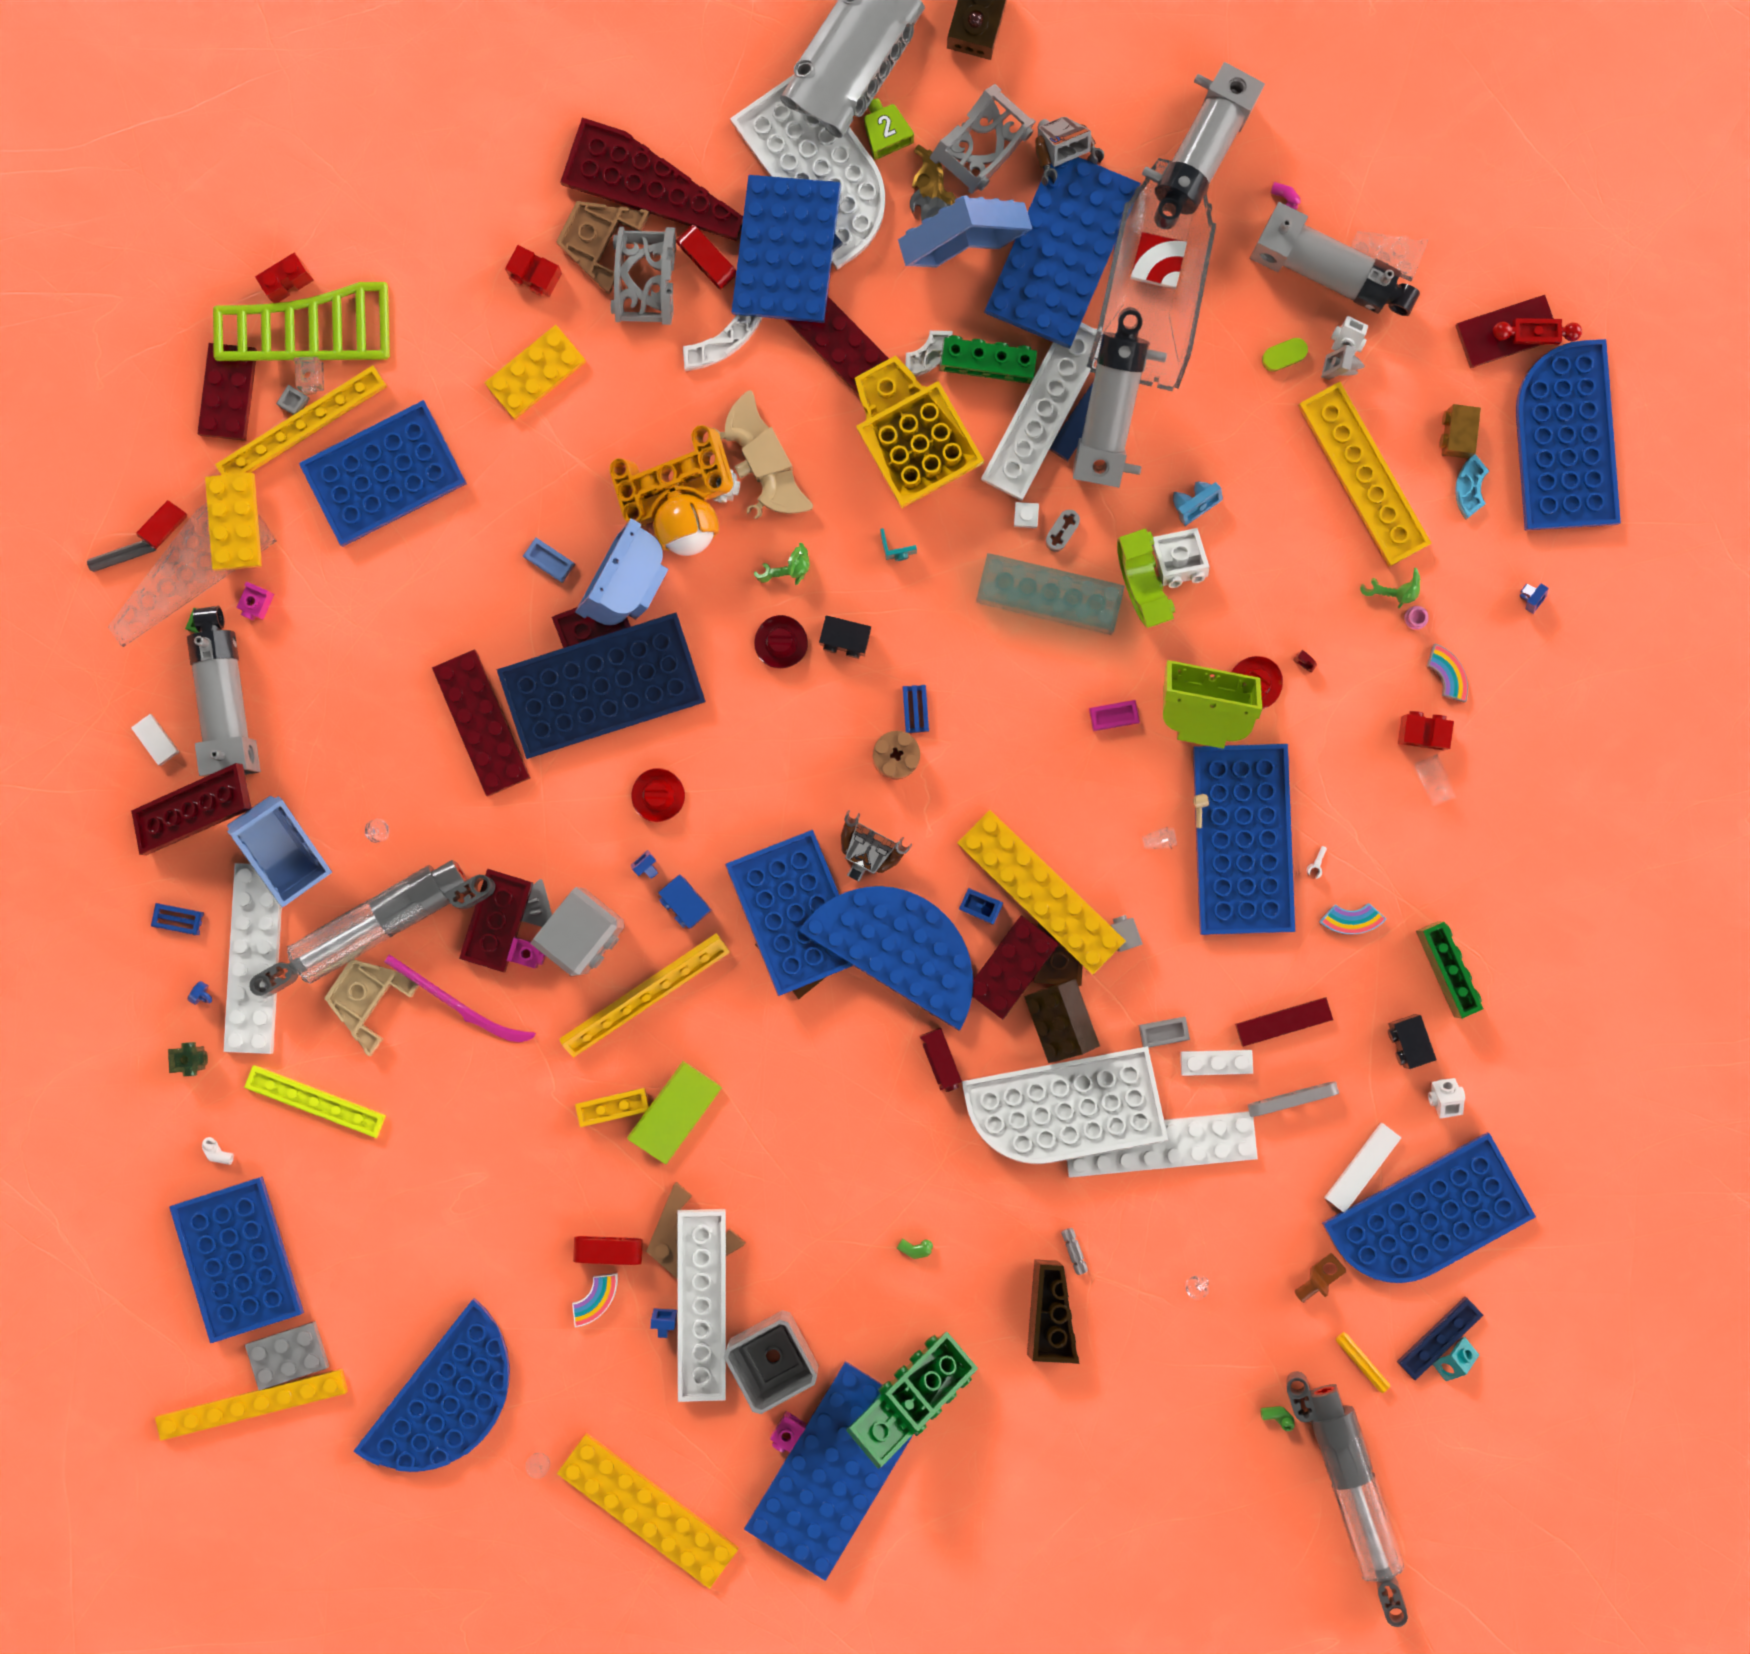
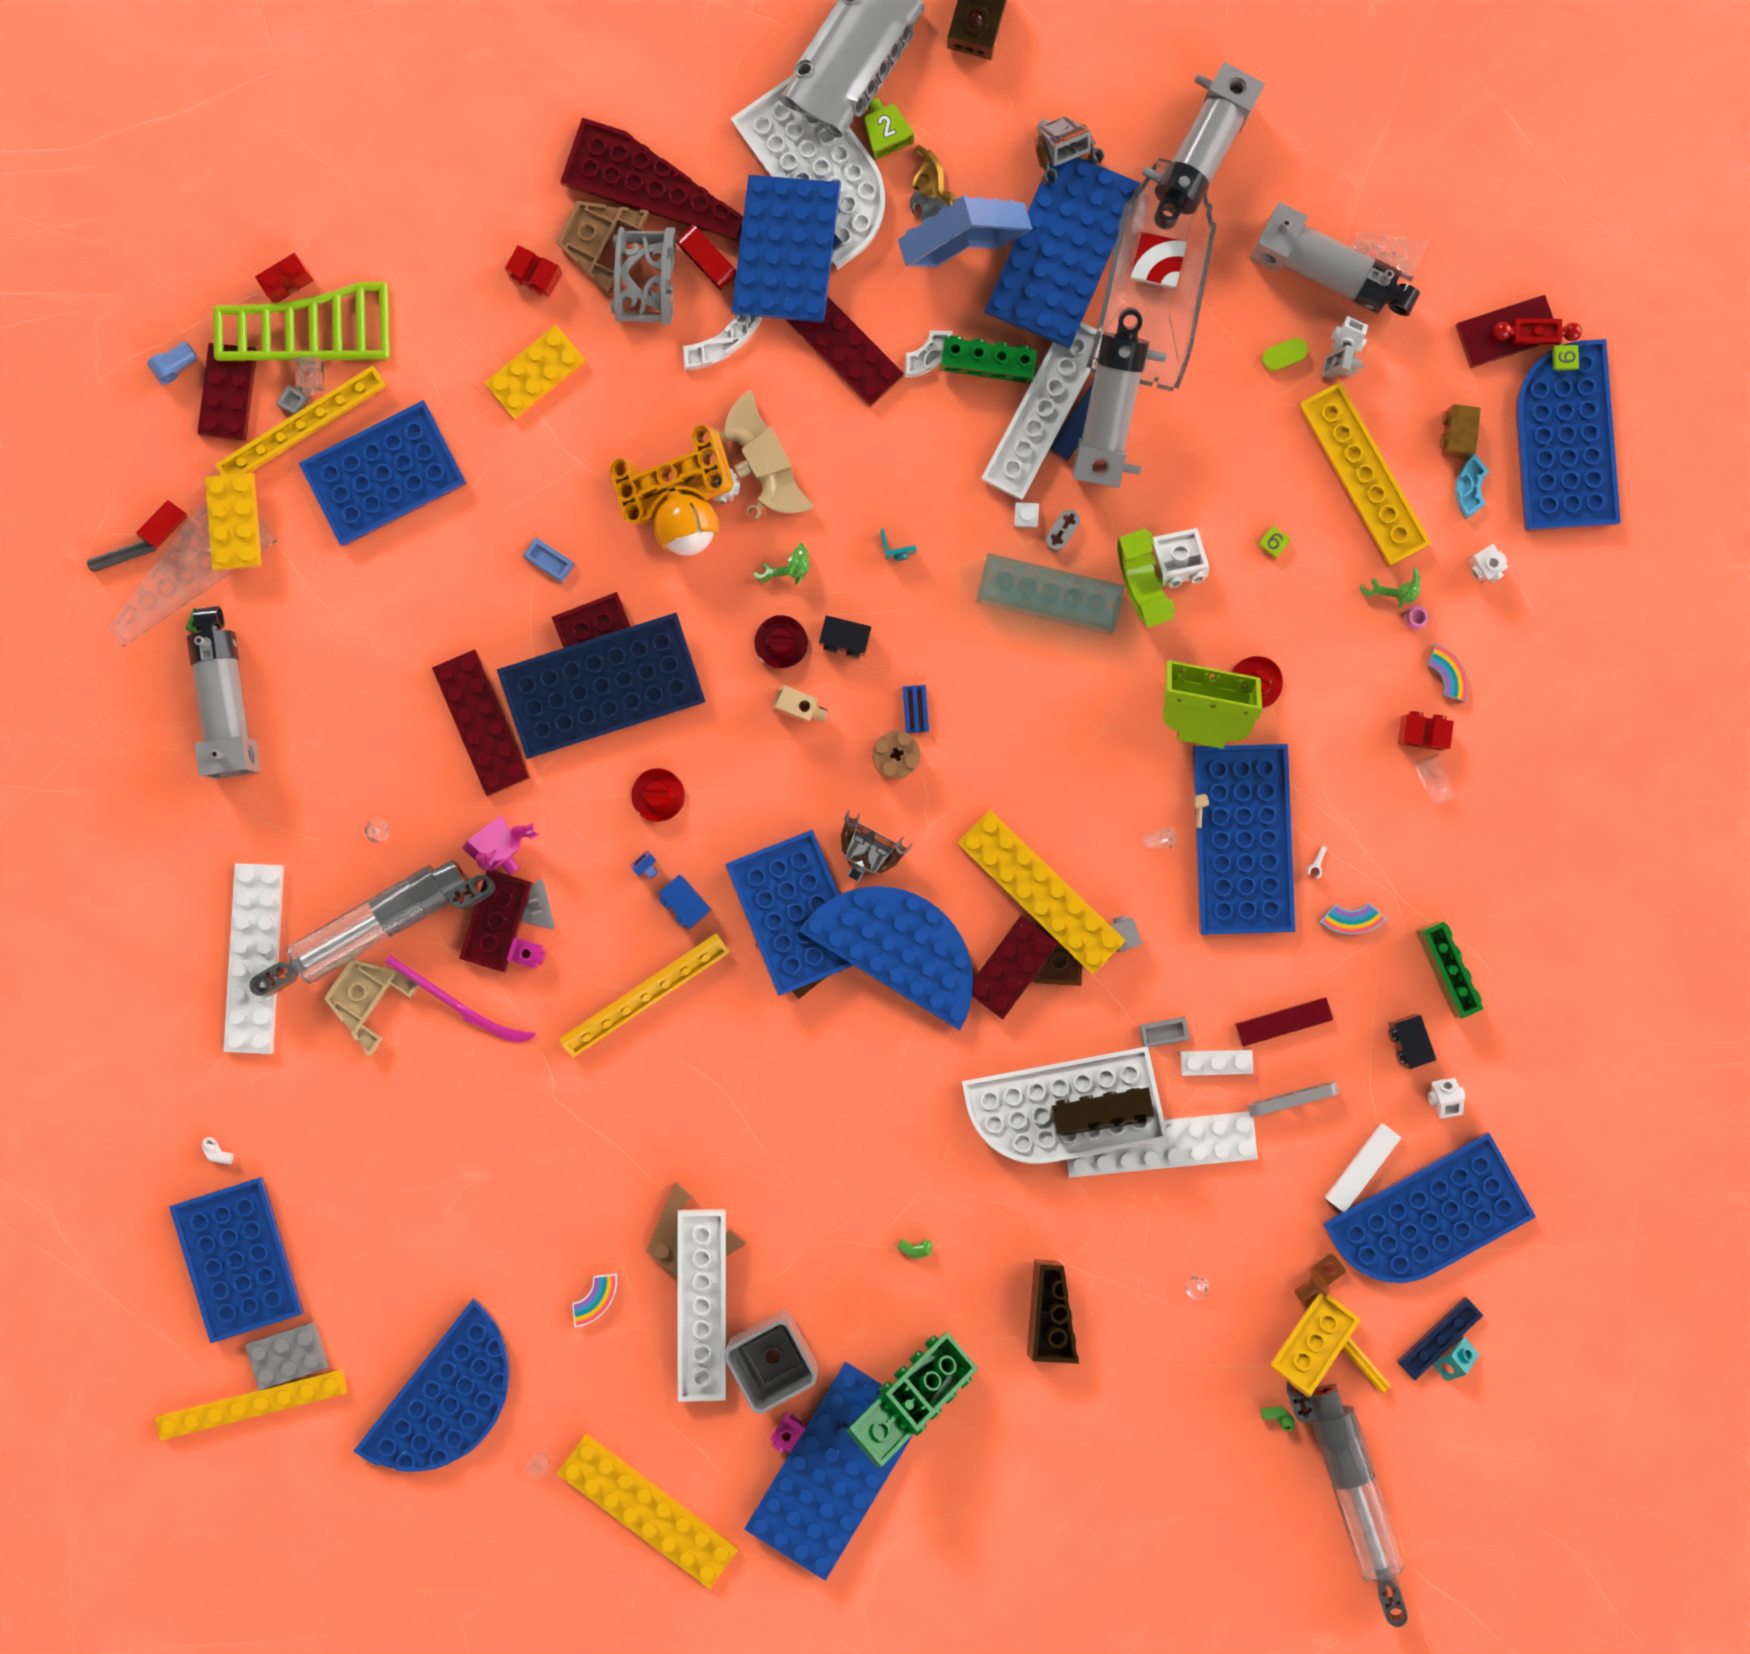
white tile [131,714,180,766] -> none
dark red plate [131,763,252,856] -> none
blue tile [151,903,204,935] -> none
clear green brick [168,1042,208,1077] -> none
blue tile [187,981,212,1005] -> none
medium blue container [227,796,332,908] -> none
dark pink brick [236,581,275,621] -> none
neon yellow tile [244,1065,386,1138] -> none
light grey plate [530,887,625,976] -> none
red beam [573,1236,643,1265] -> none
medium blue container [575,518,669,625] -> none
yellow plate [575,1087,650,1127] -> none
lime tile [627,1061,722,1165] -> none
blue tile [650,1308,677,1338] -> none
yellow wedge [855,355,984,509] -> none
dark red window [919,1027,962,1092] -> none
light grey fence [930,84,1036,194] -> none
blue slope [959,888,1003,924] -> none
dark brown piece [1024,979,1100,1064] -> none
light grey axle [1061,1228,1088,1275] -> none
dark pink tile [1089,700,1140,732] -> none
dark azure tile [1173,481,1223,526] -> none
dark pink arm [1270,182,1301,210] -> none
dark red tile [1293,649,1317,673] -> none
tile [1520,583,1549,614] -> none
none -> medium blue piece [147,341,199,385]
none -> dark pink torso [461,815,539,876]
none -> tan torso [771,685,828,723]
none -> dark brown wedge [1051,1087,1154,1137]
none -> lime tile [1257,525,1291,559]
none -> yellow plate [1268,1291,1361,1397]
none -> white brick [1467,544,1509,584]
none -> lime tile [1552,345,1579,371]

